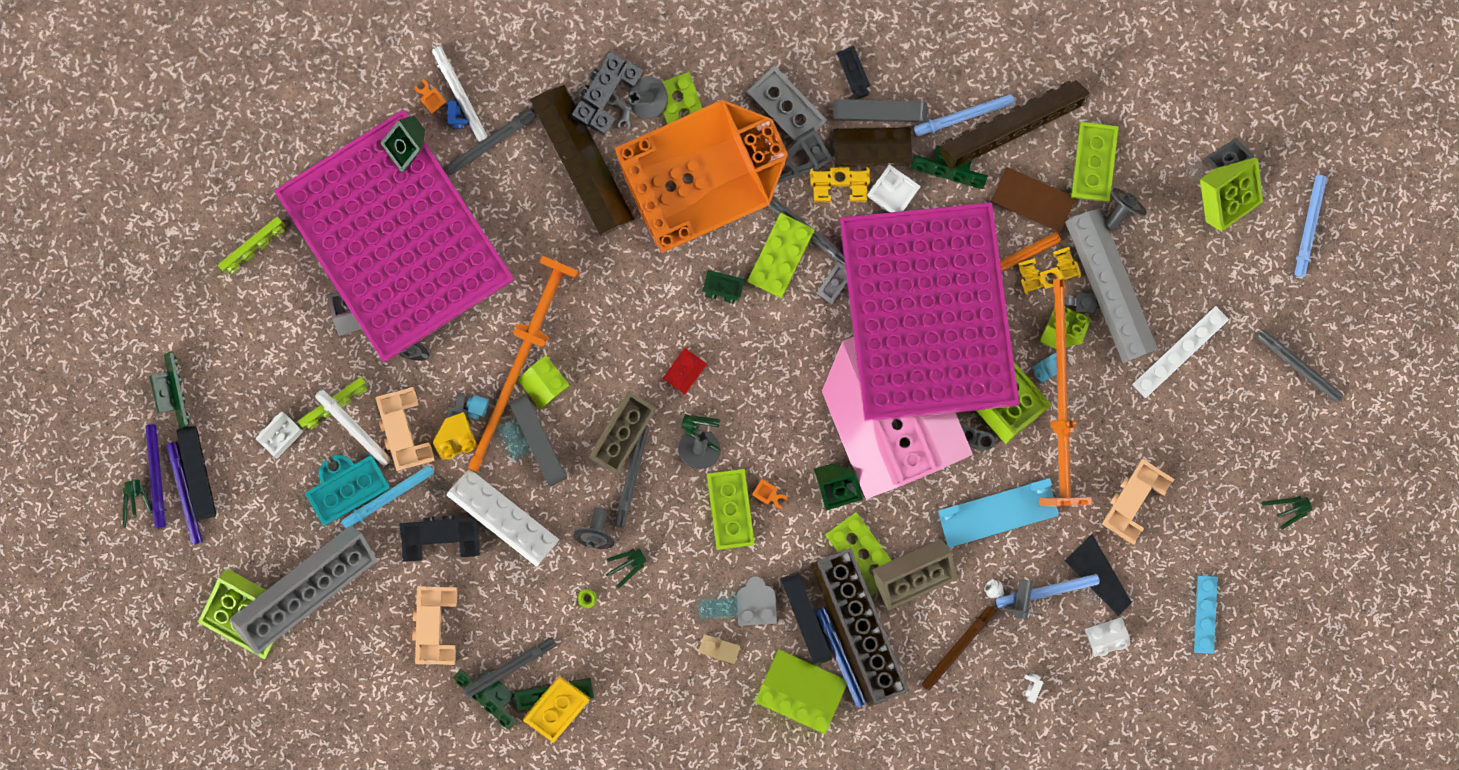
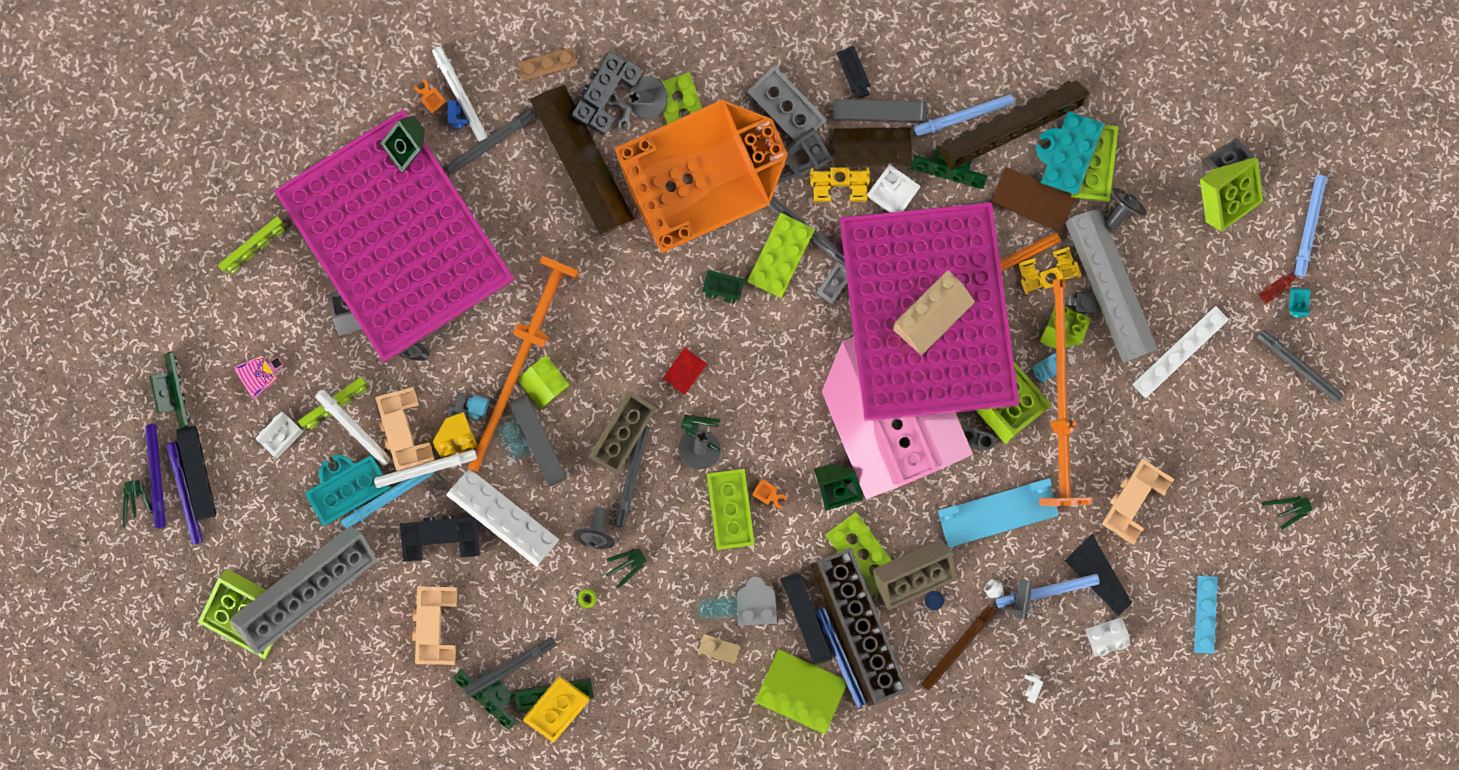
none -> torso [234,356,283,400]
none -> white axle [374,450,477,488]
none -> medium nougat plate [518,47,578,82]
none -> tan slope [894,271,975,356]
none -> dark blue plate [925,591,944,610]
none -> teal plate [1036,111,1105,196]
none -> clear red cylinder [1258,274,1295,305]
none -> teal bracket [1288,287,1311,318]

